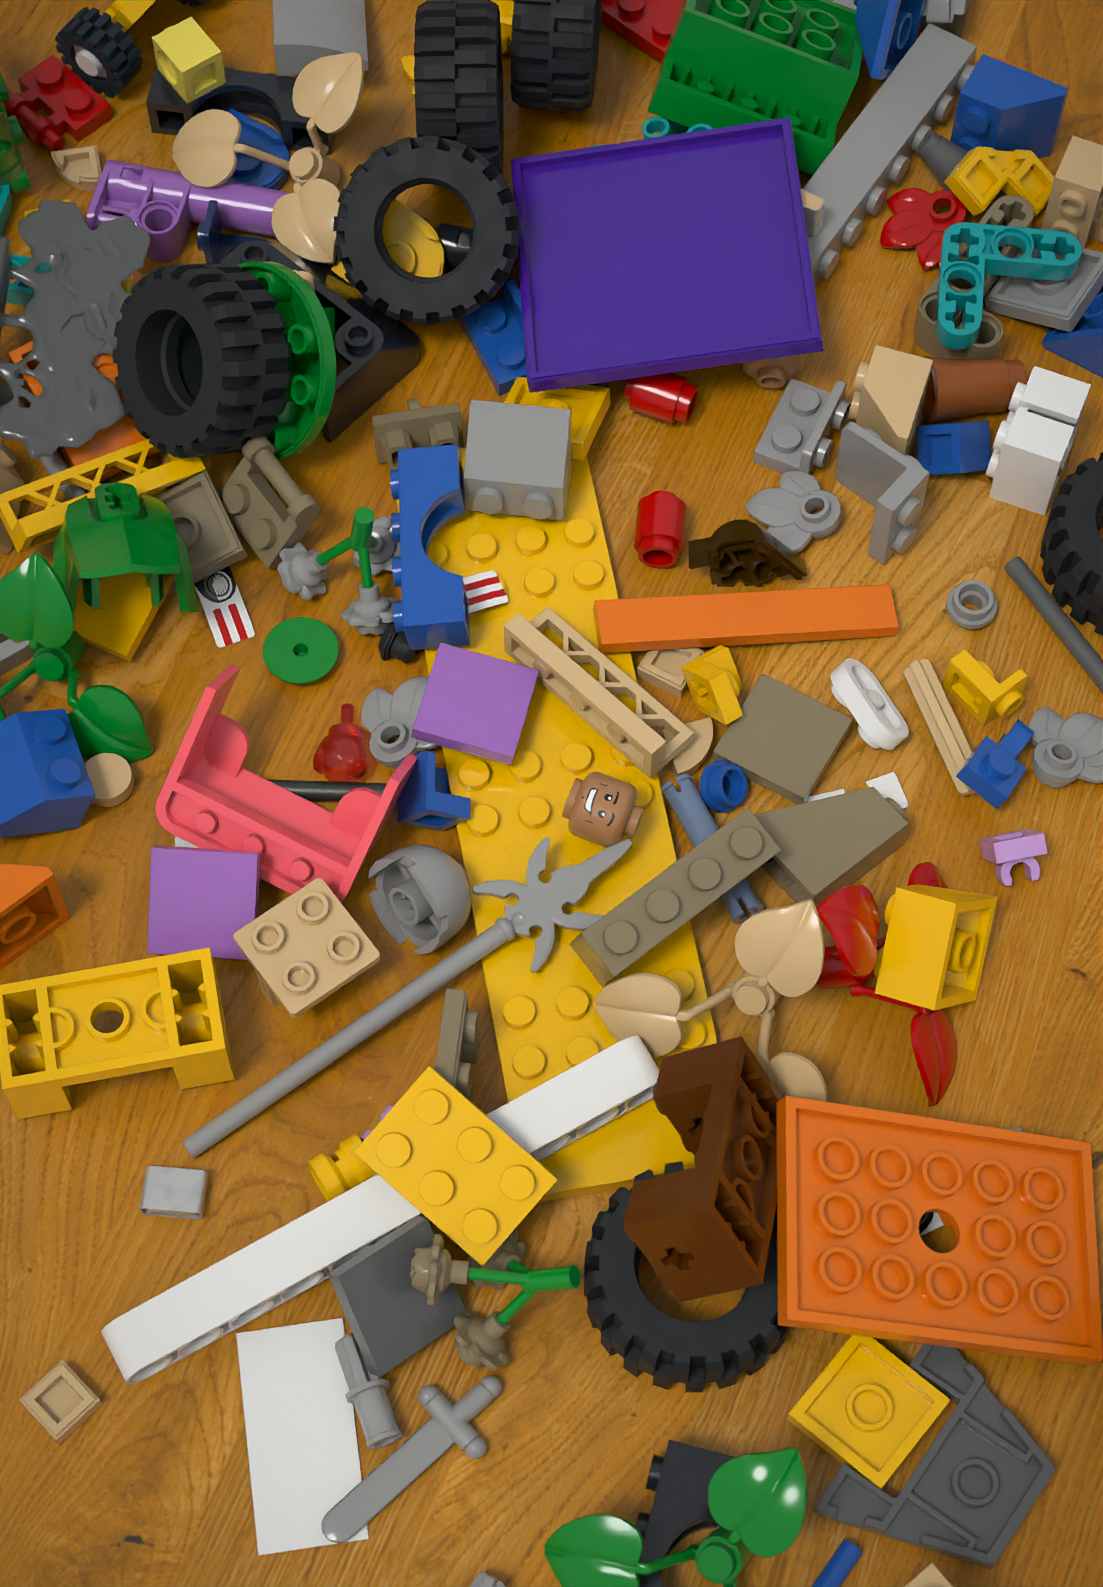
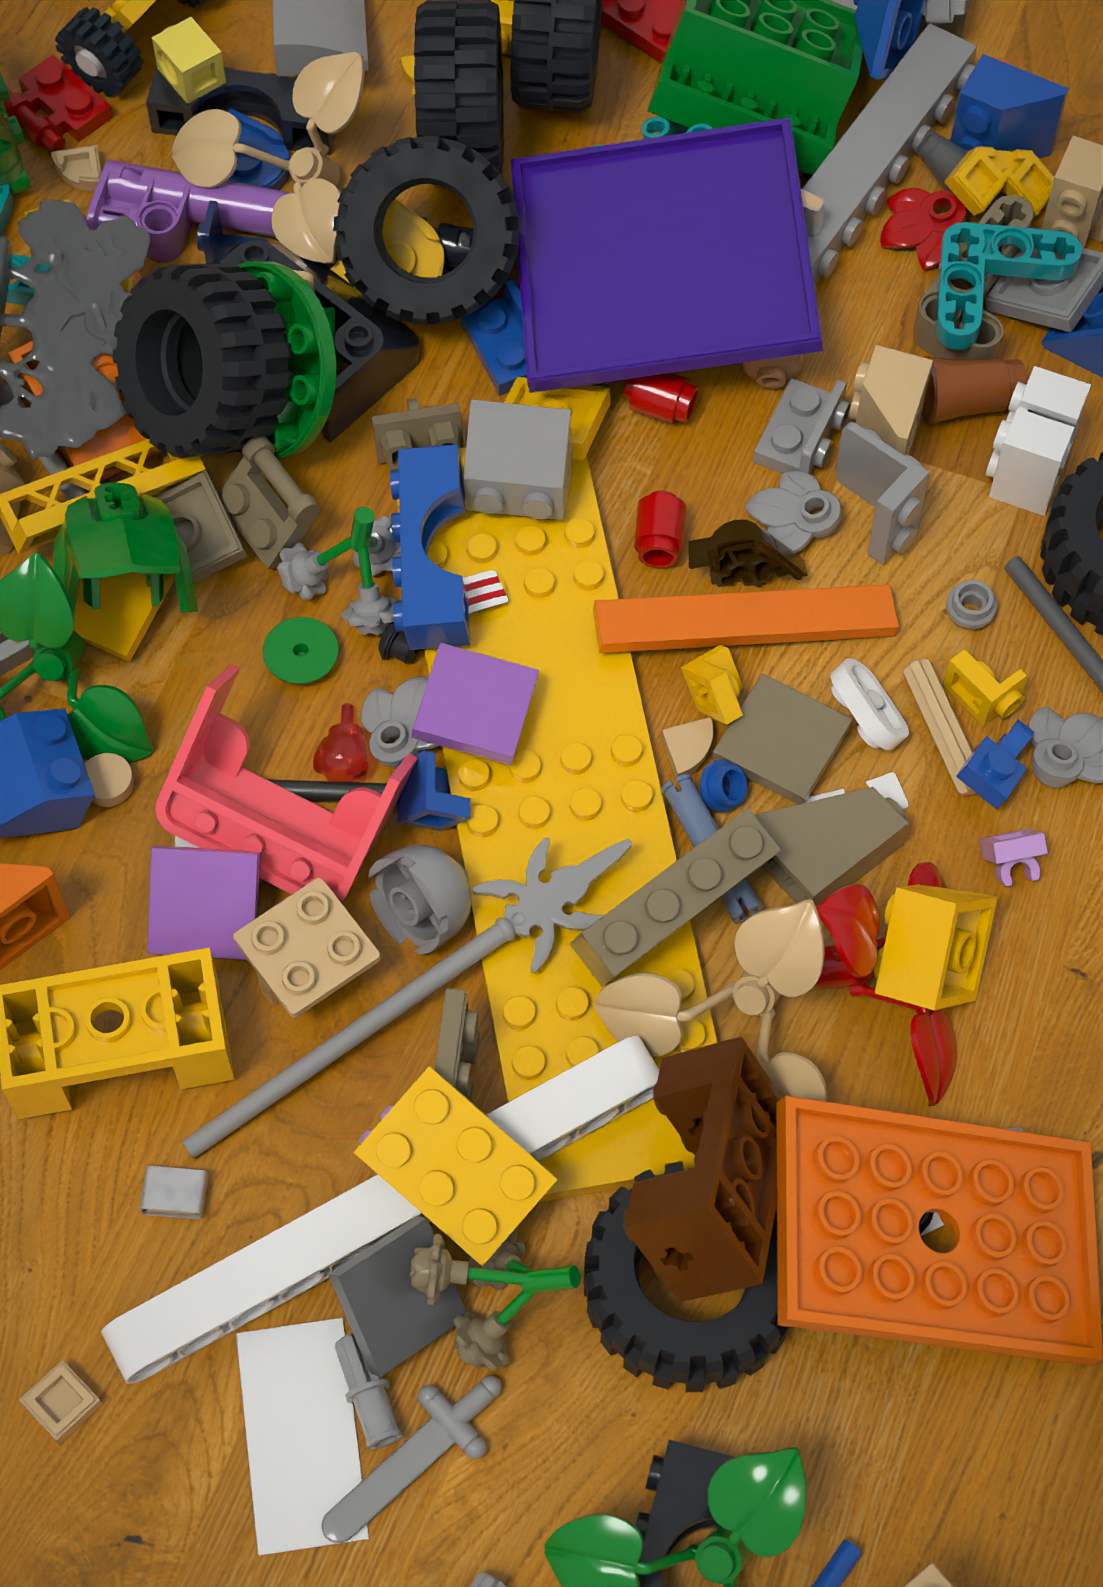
sticker [194,566,255,648] -> none
yellow wheel [306,1134,377,1202] -> none
tan fence [504,607,694,779] -> none
medium nougat head [562,771,644,848] -> none
tan tile [636,648,706,699] -> none
yellow plate [787,1335,950,1490] -> none
dark grey wing [813,1344,1056,1570] -> none
blue panel [916,420,991,475] -> none

